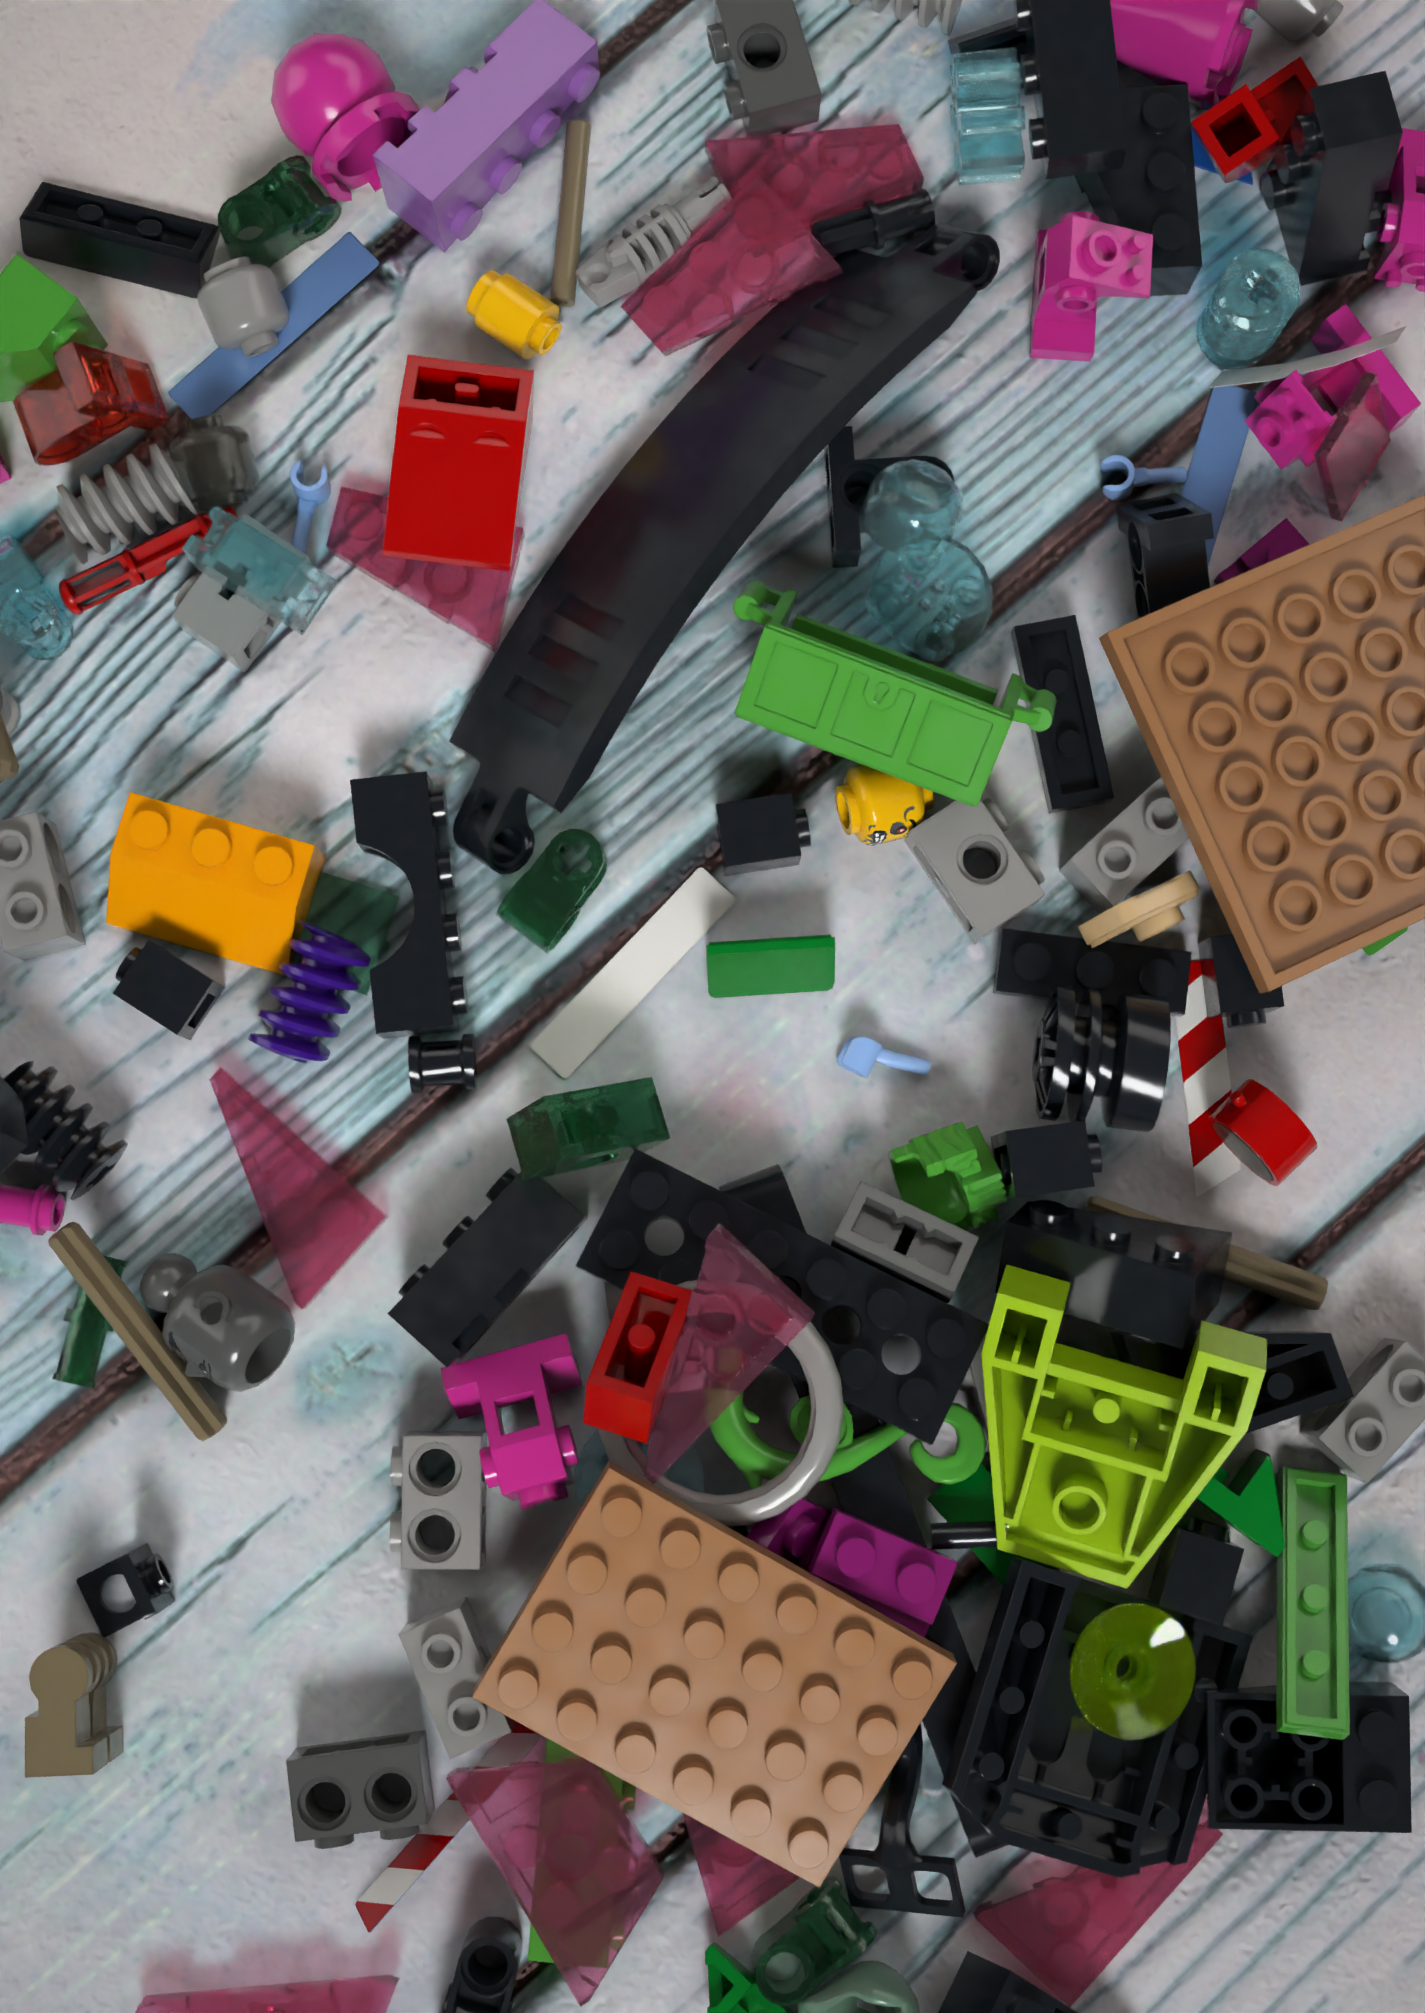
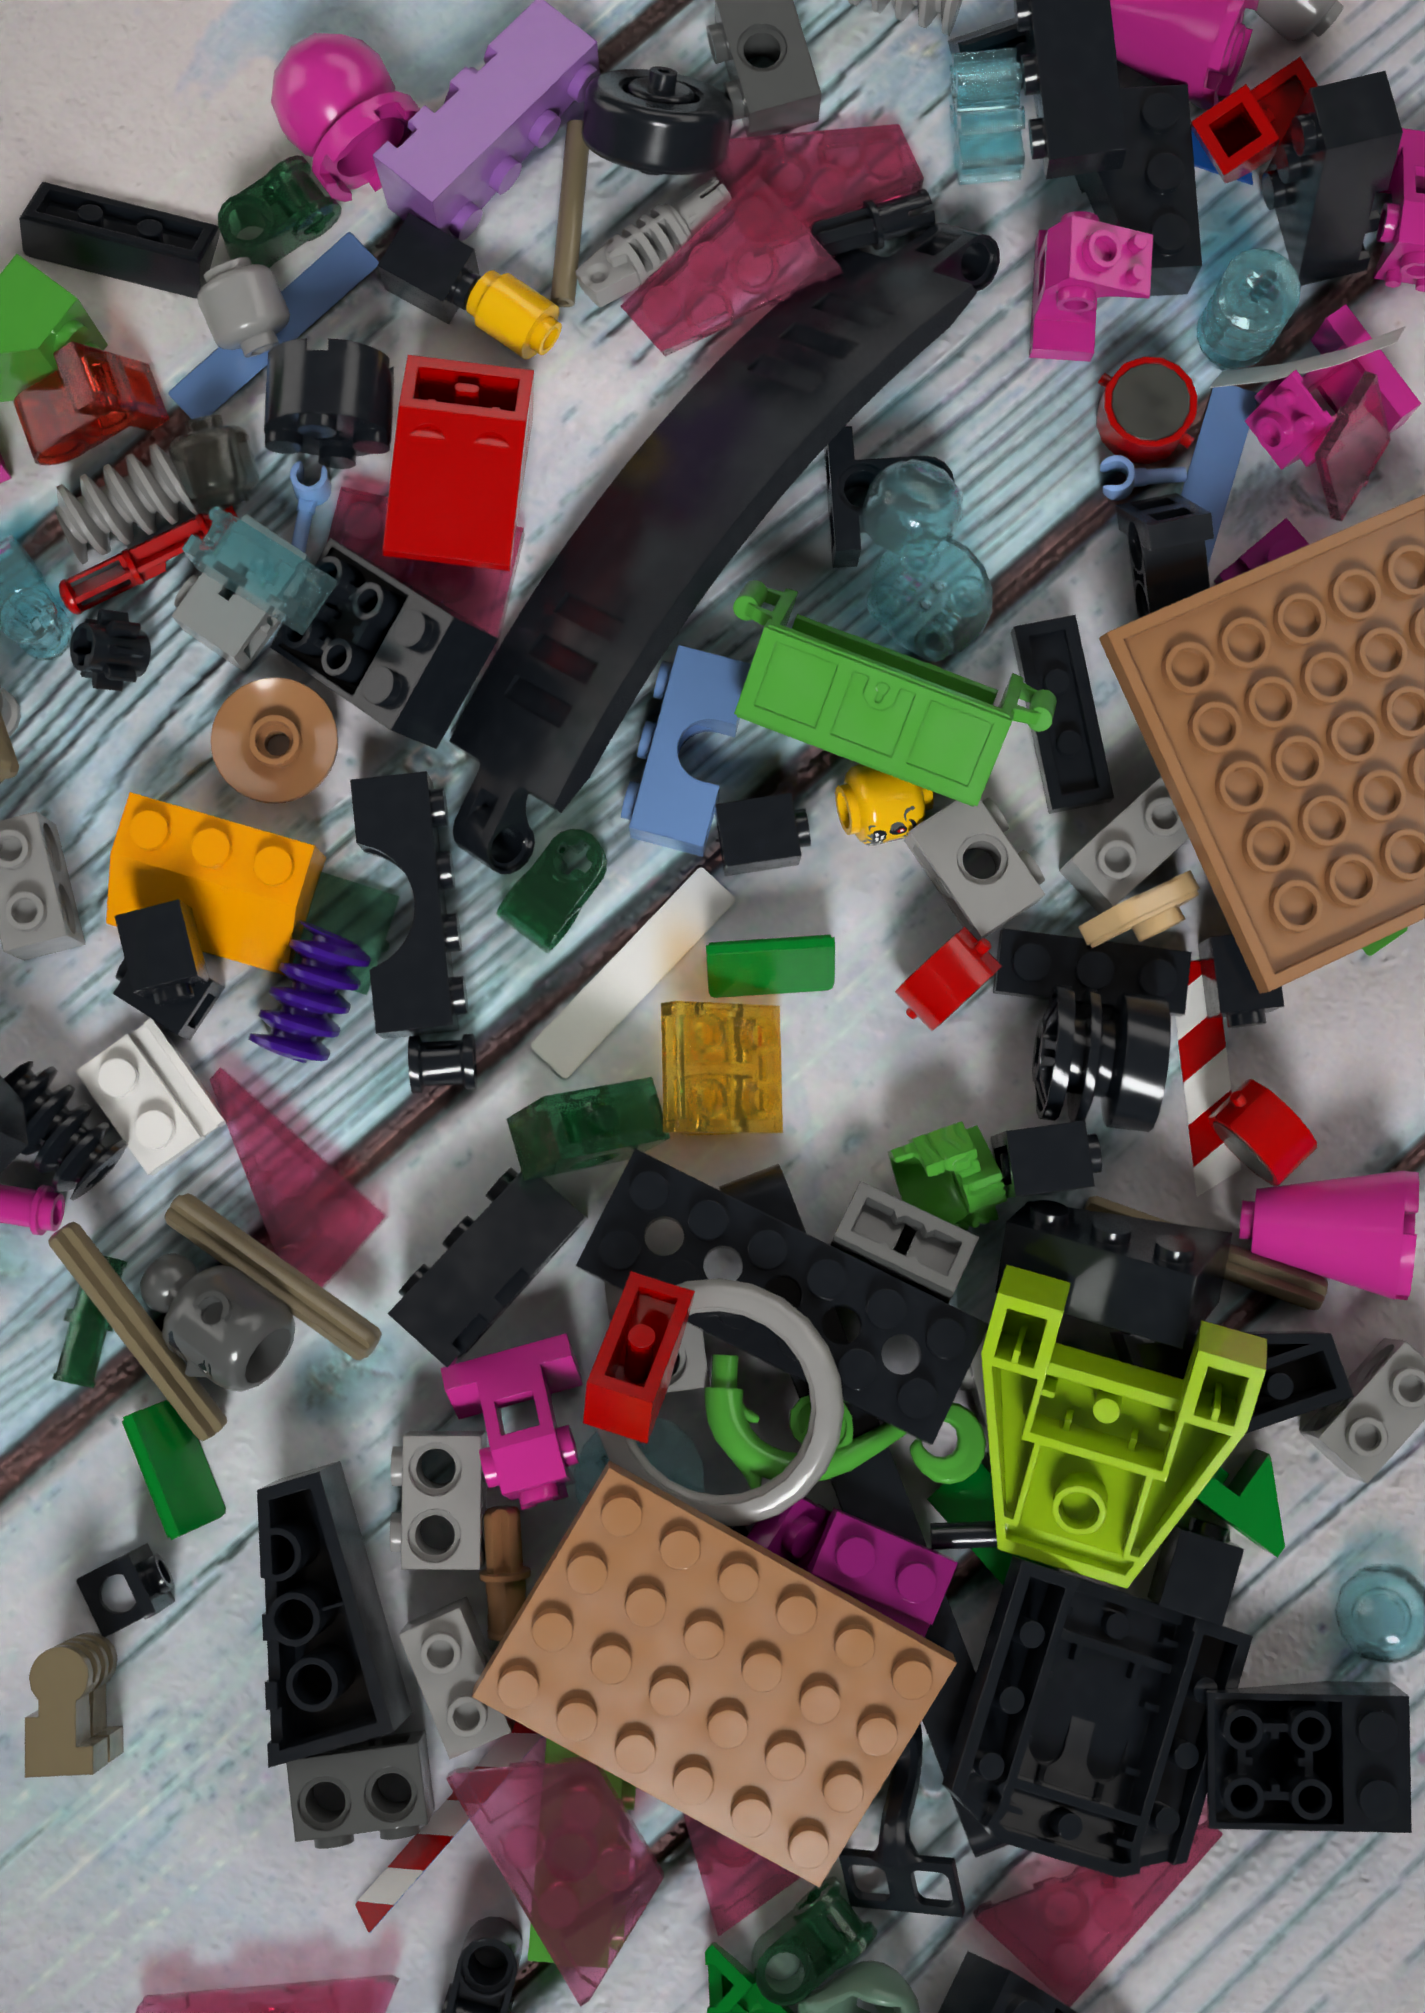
clear pink wing [643,1223,815,1484] -> none
light blue hand [837,1037,931,1078] -> none
clear neon green dish [1070,1603,1196,1740] -> none
bright green tile [1276,1466,1350,1740] -> none
none -> black gear [70,609,151,691]
none -> white plate [75,1018,229,1175]
none -> black brick [115,899,210,1005]
none -> green slope [122,1400,226,1540]
none -> dark tan axle [164,1194,382,1360]
none -> medium nougat dish [211,677,339,804]
none -> black wedge [257,1461,412,1768]
none -> black brick [264,338,394,469]
none -> black slope [270,538,498,749]
none -> black brick [378,213,481,324]
none -> medium nougat axle [479,1505,531,1641]
none -> black wheel [581,66,734,175]
none -> medium blue arch [621,645,751,857]
none -> clear yellow plate [661,1001,783,1135]
none -> red piece [895,927,1002,1031]
none -> piece [1096,356,1198,464]
none -> dark pink cone [1239,1170,1419,1300]

